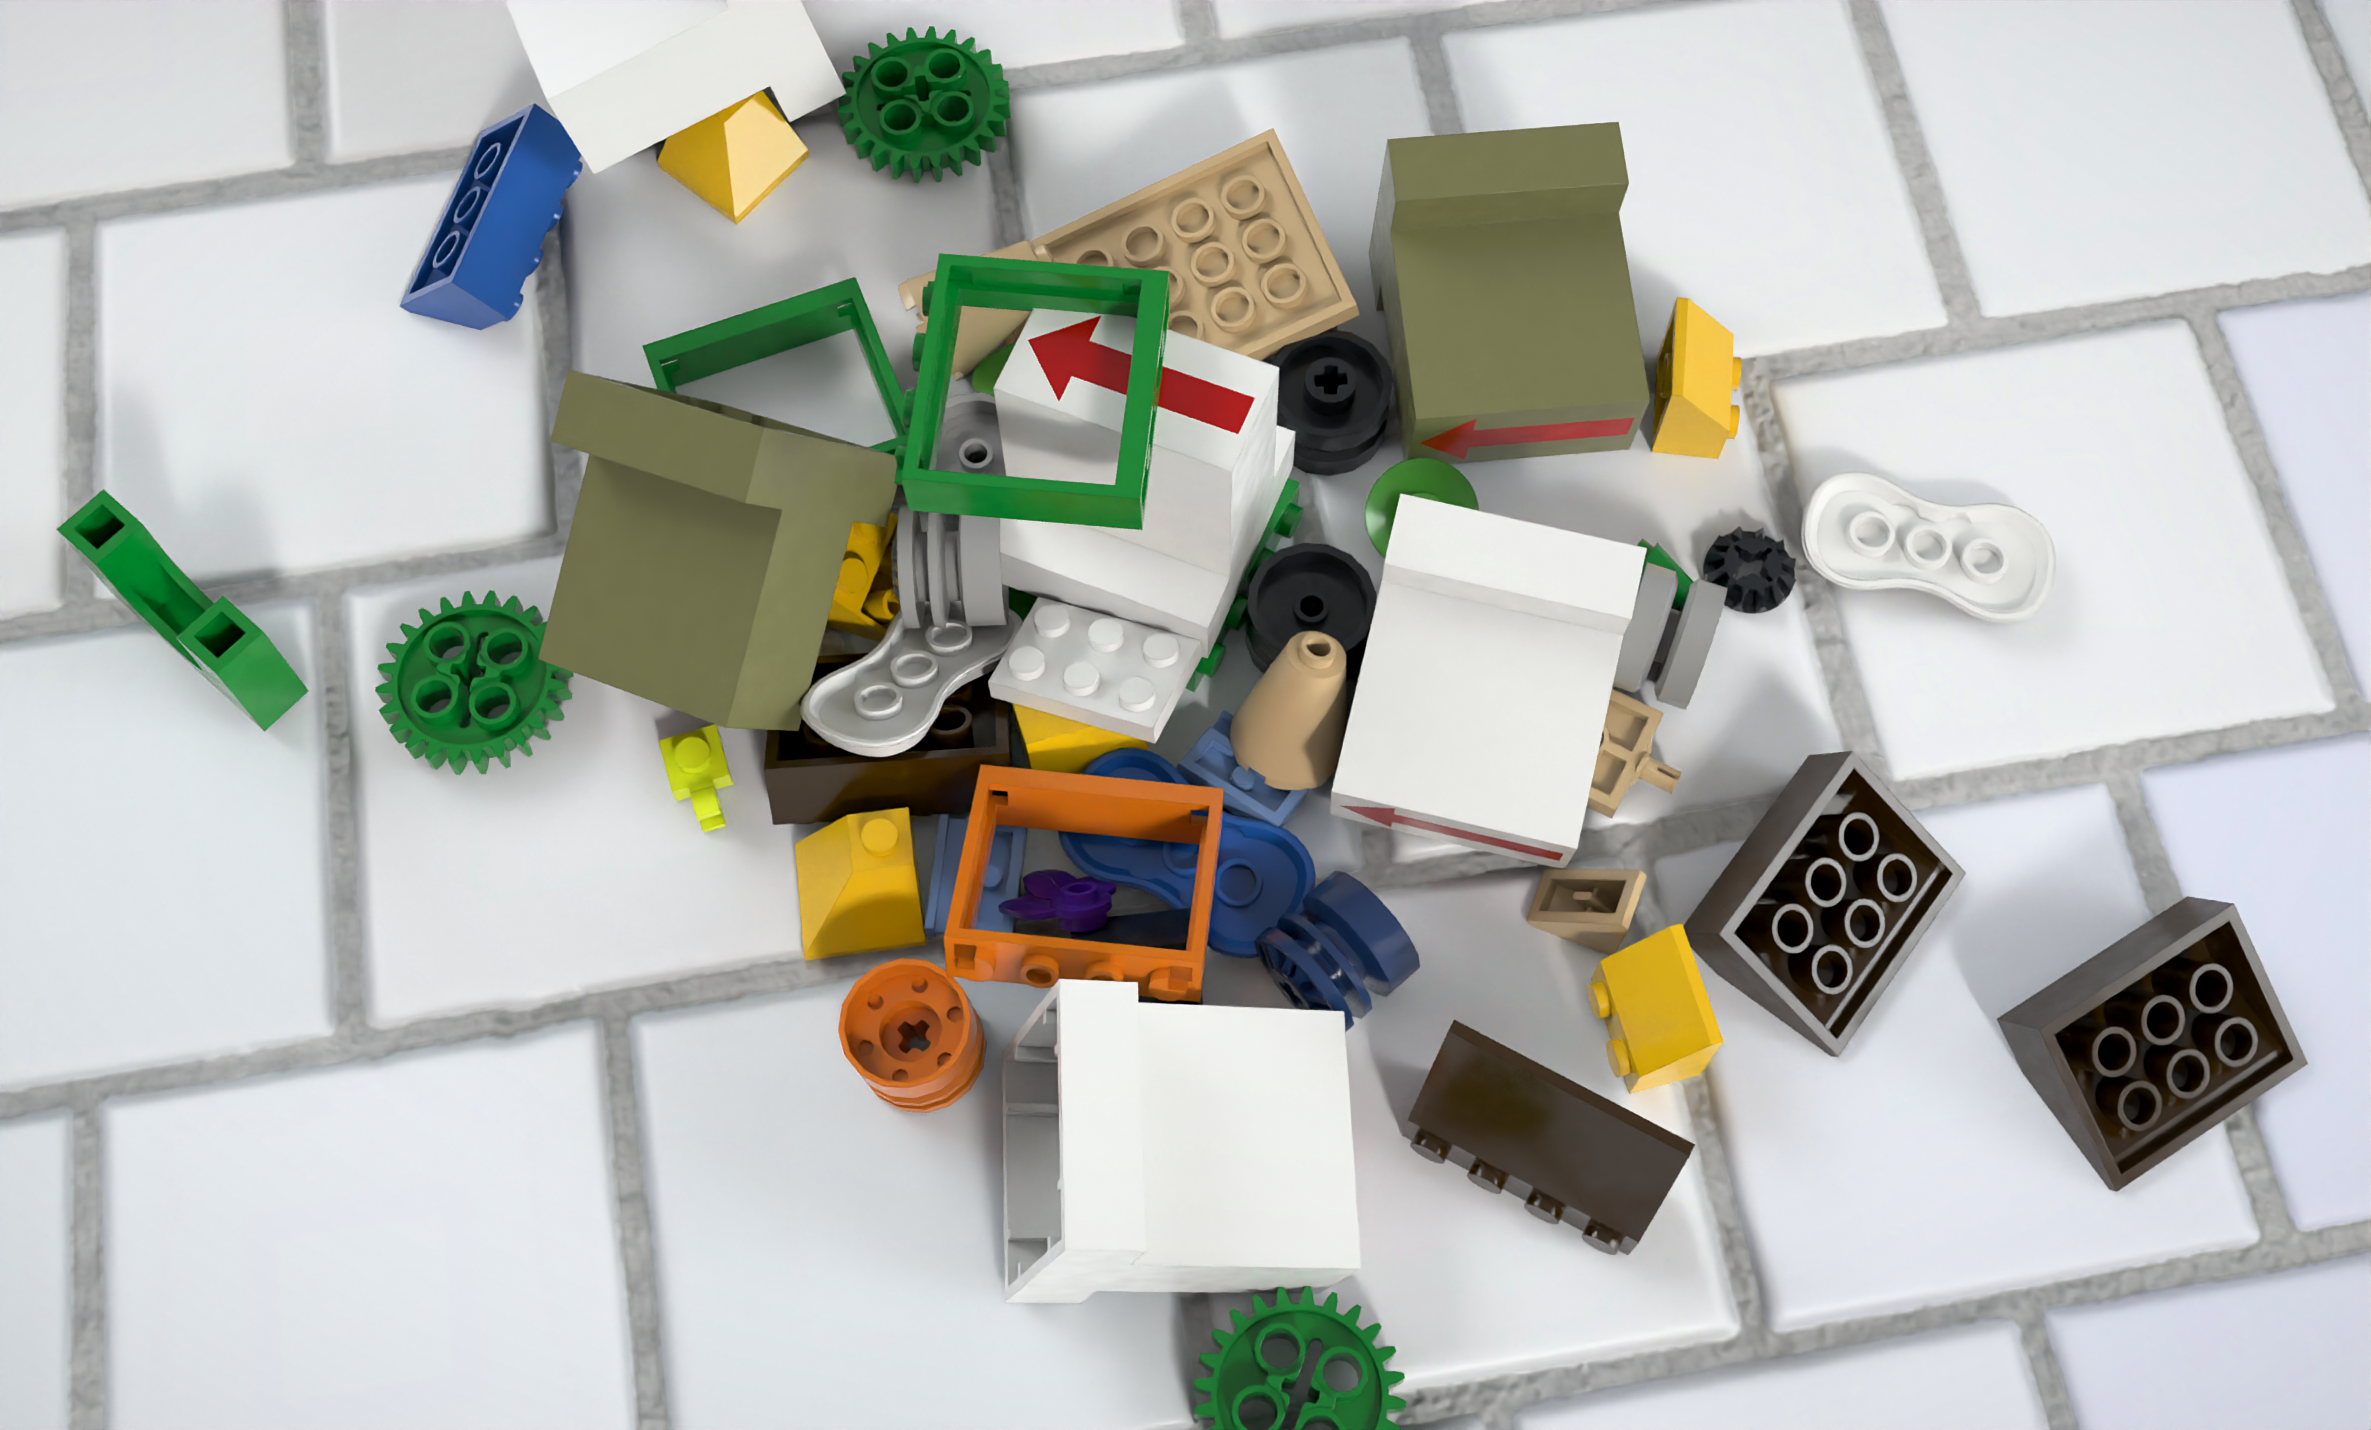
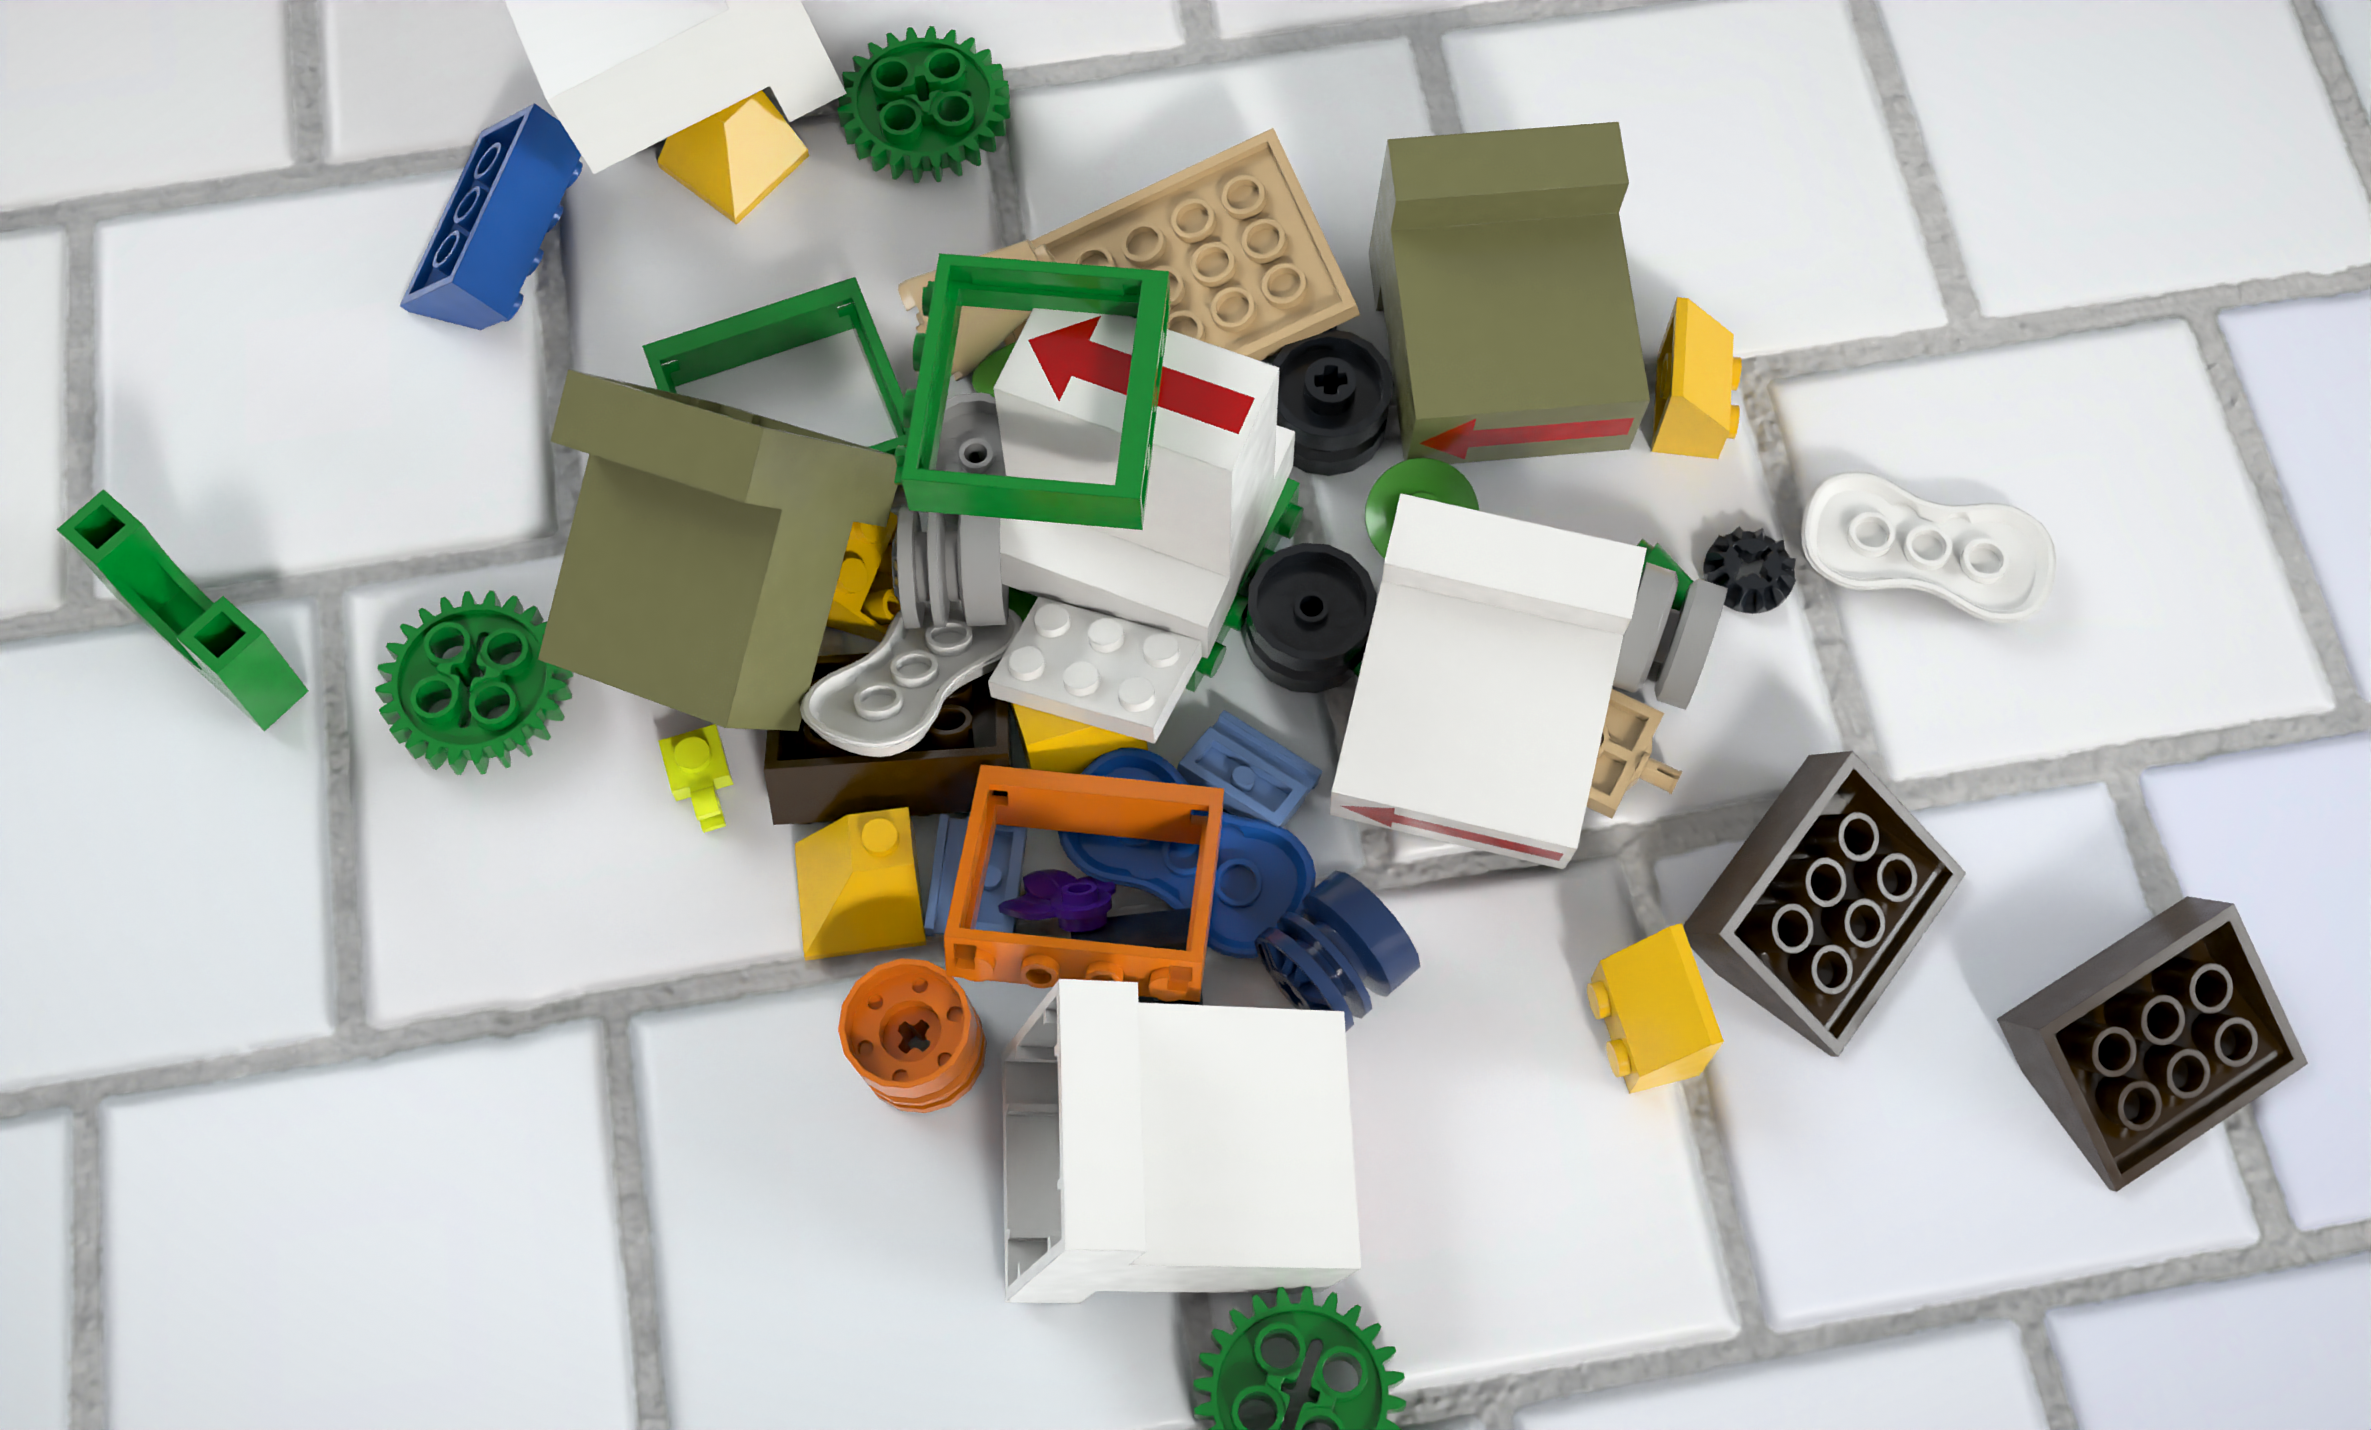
tan cone [1230,631,1346,791] -> none
dark brown slope [1402,1020,1695,1255] -> none
tan slope [1526,868,1647,956] -> none

